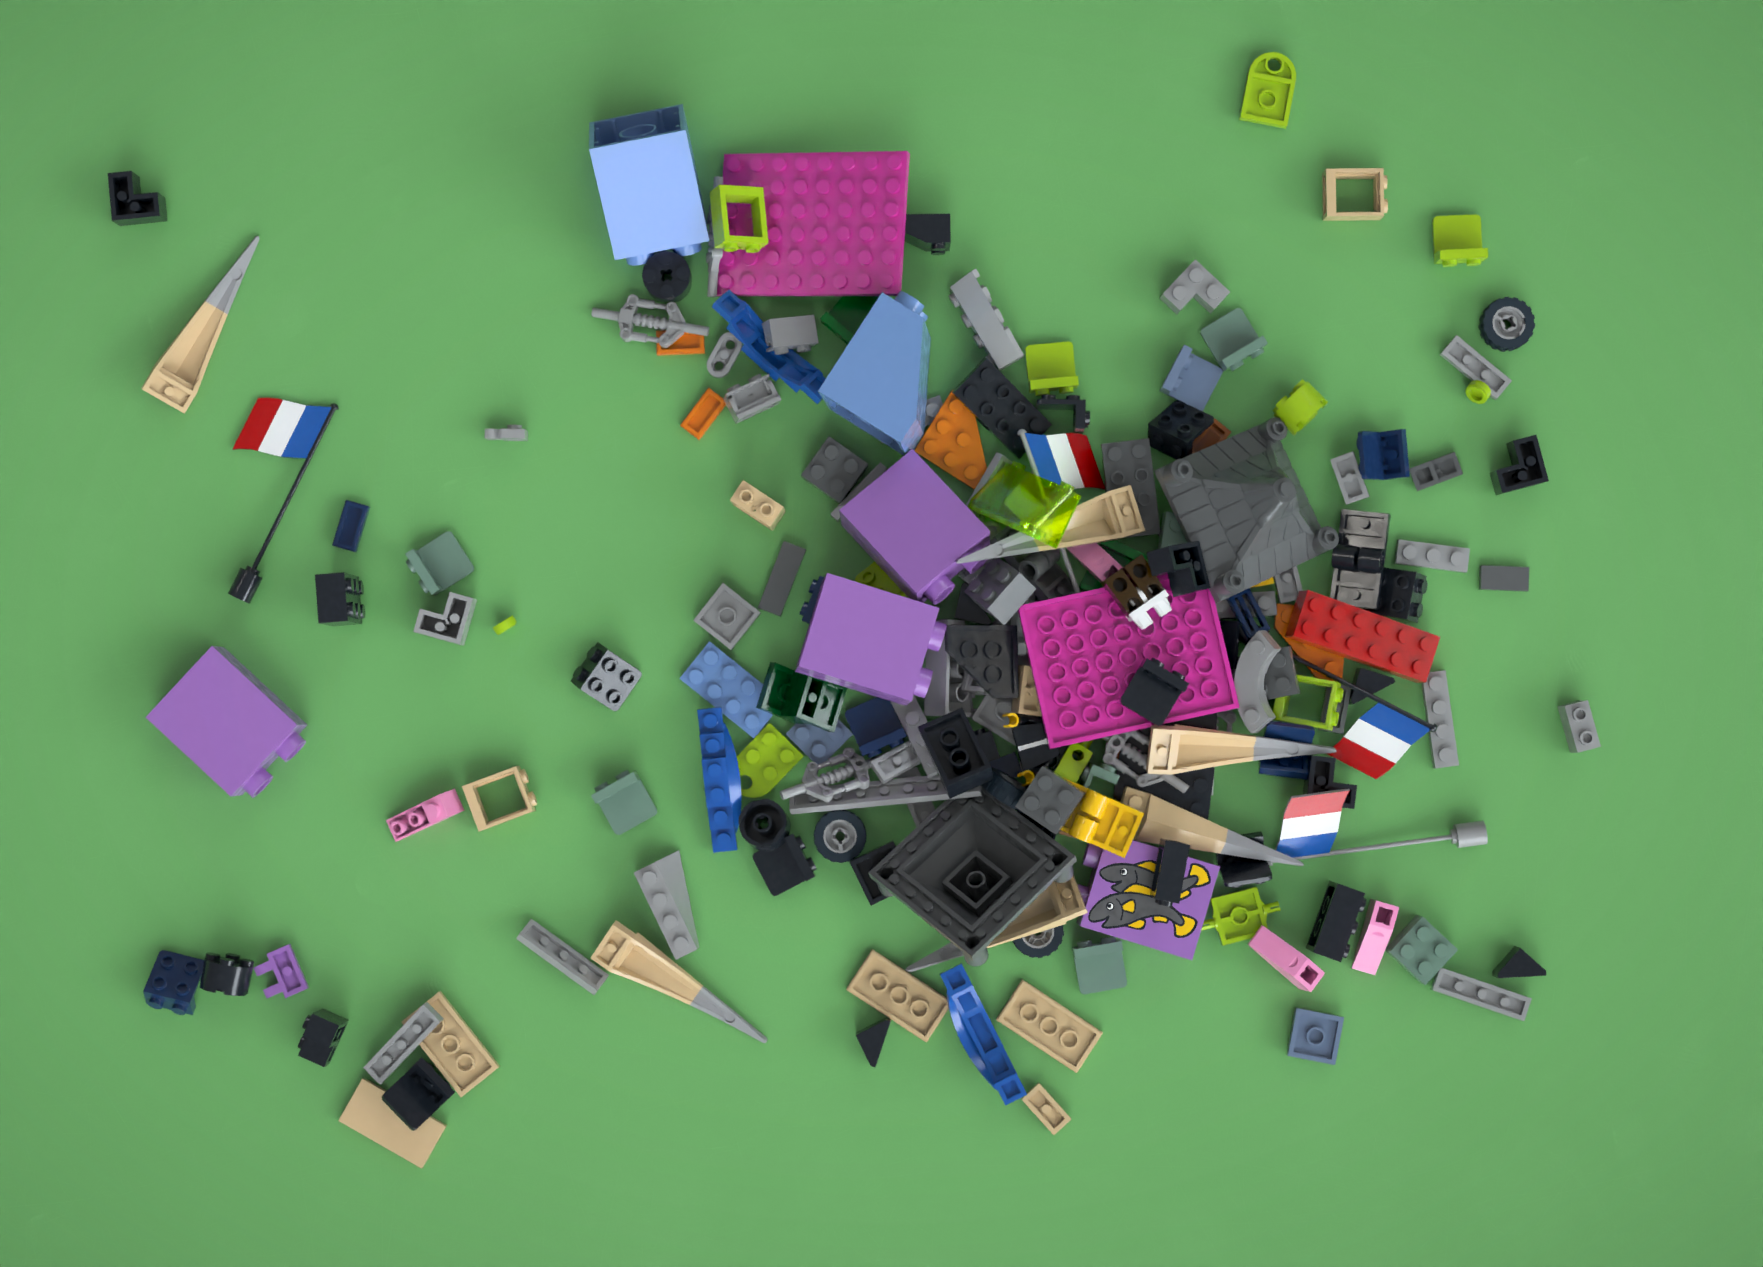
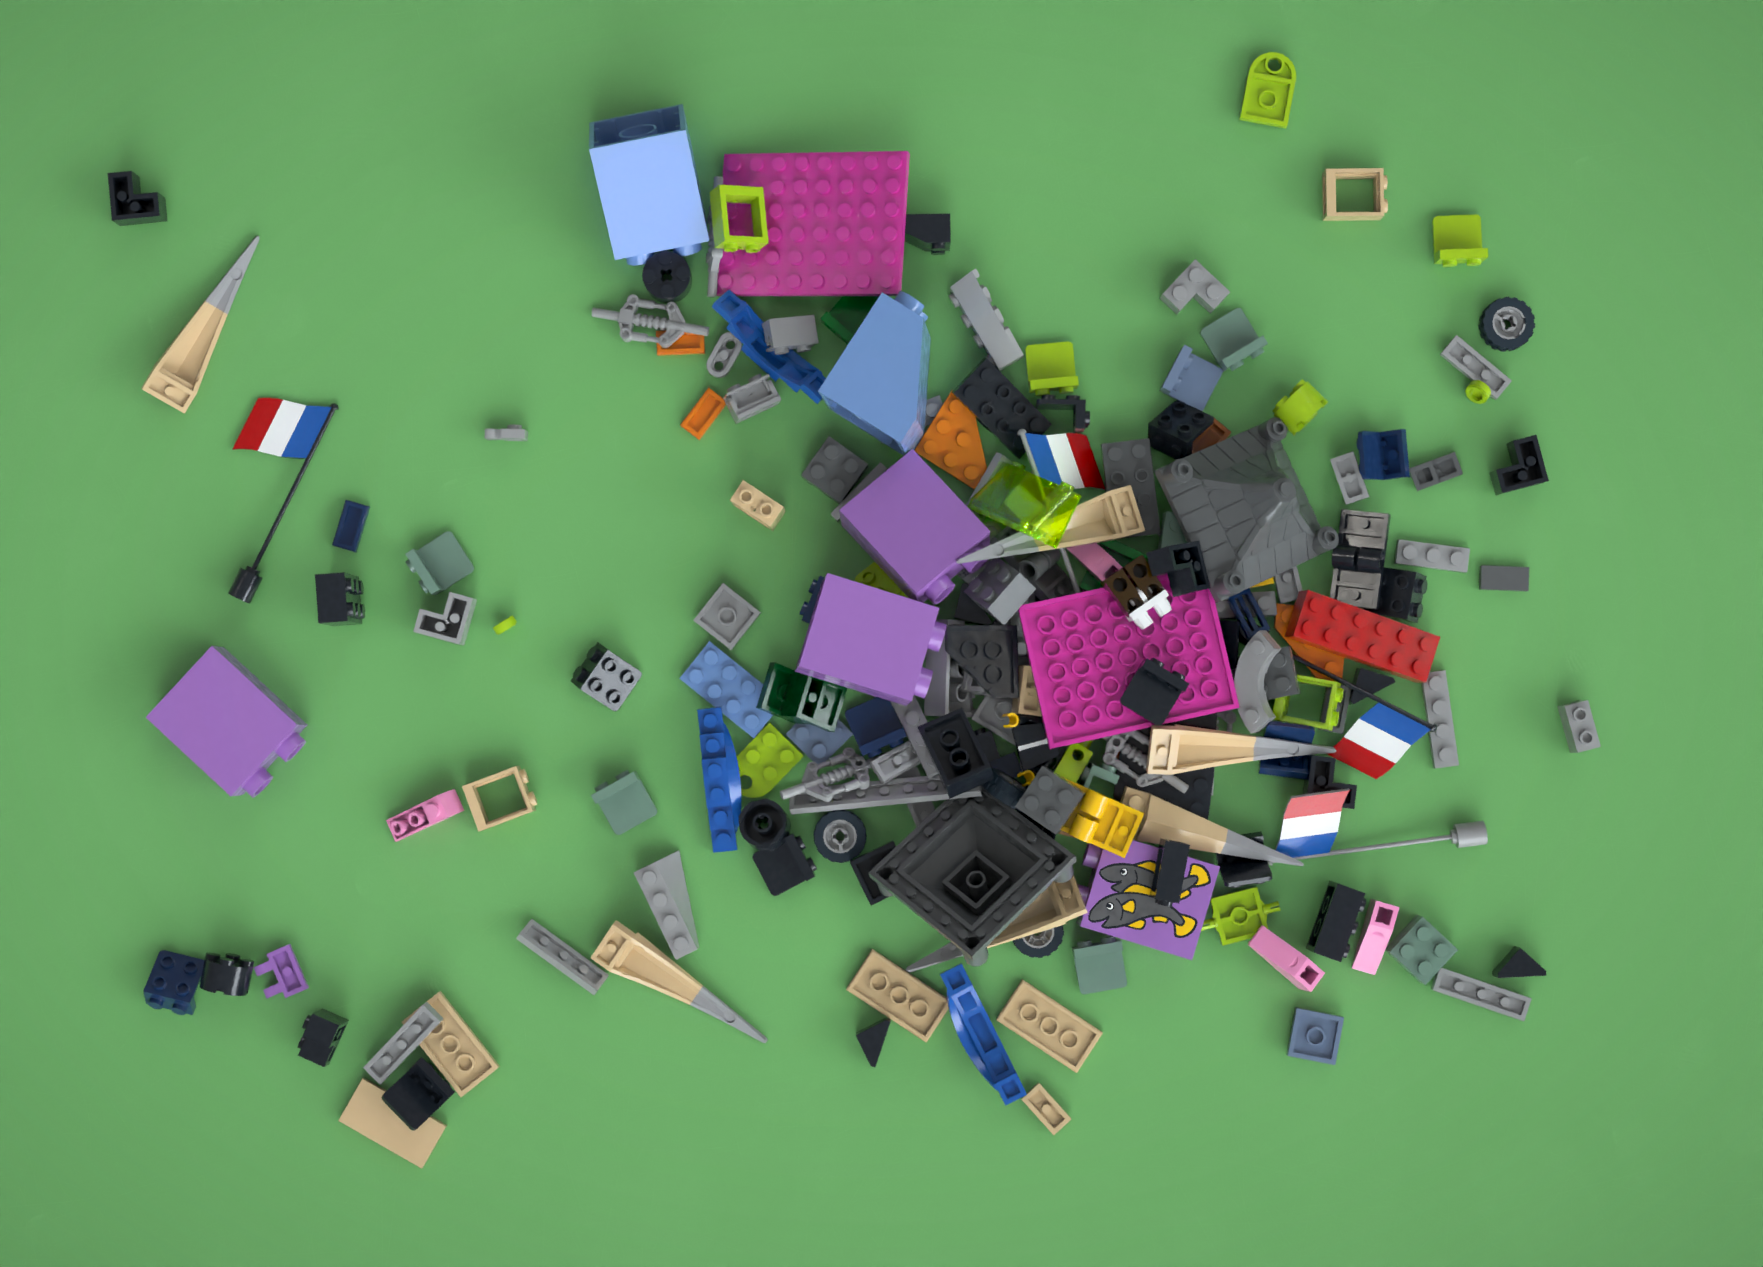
dark grey tile [758,541,806,617] -> none

